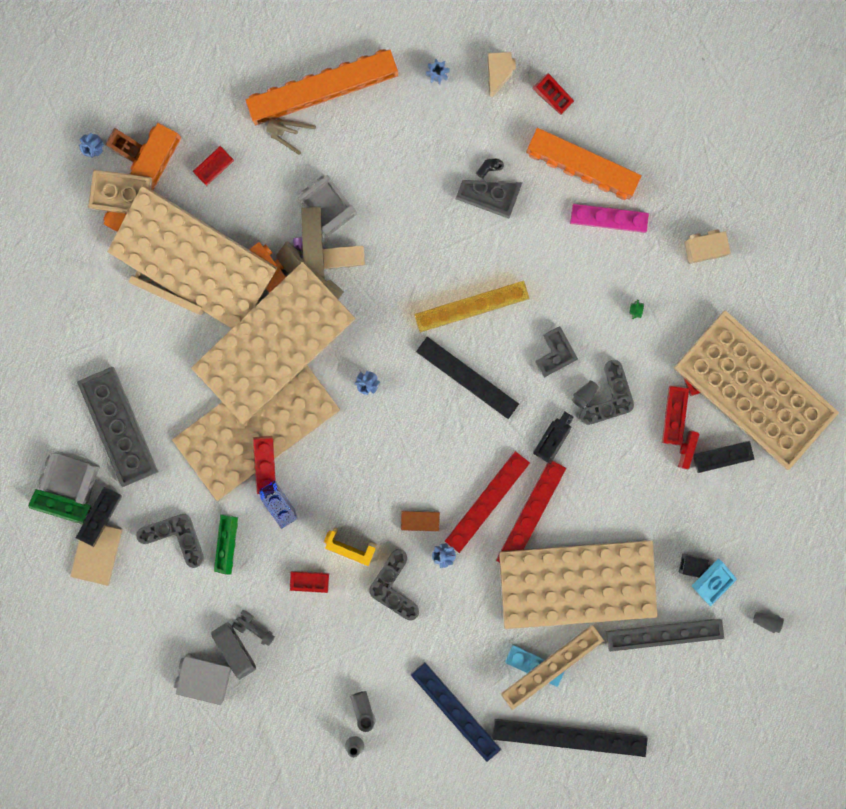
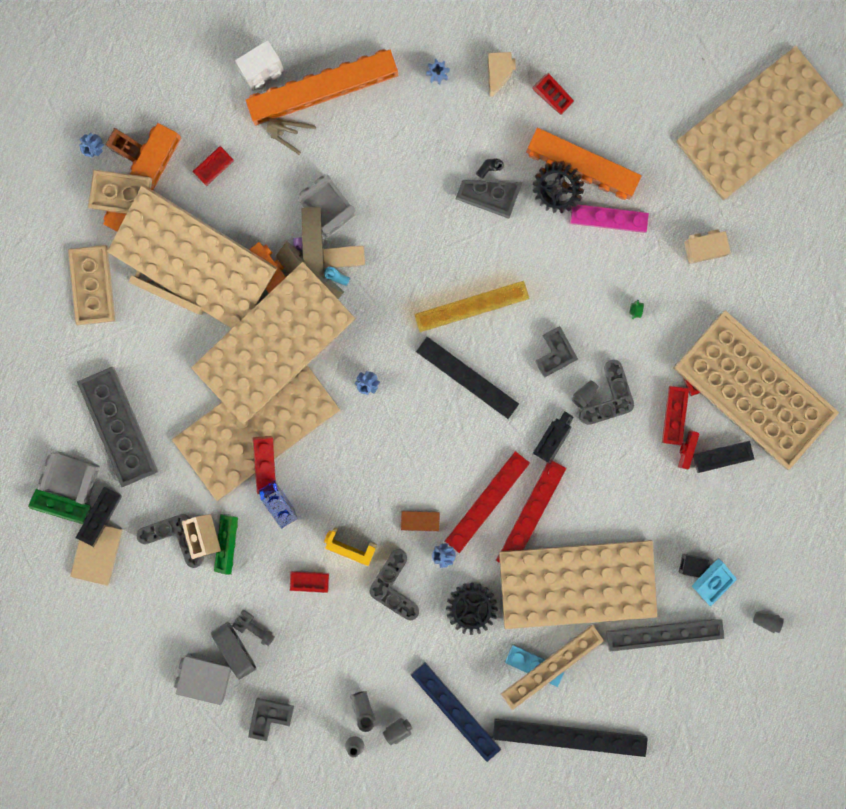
none -> tan tile [68,245,115,325]
none -> tan brick [182,514,221,559]
none -> white brick [235,40,284,91]
none -> dark grey plate [248,698,294,741]
none -> medium azure arm [324,266,350,286]
none -> dark grey brick [383,718,413,745]
none -> black gear [446,582,498,635]
none -> black gear [533,161,584,213]
none -> tan plate [676,46,844,200]

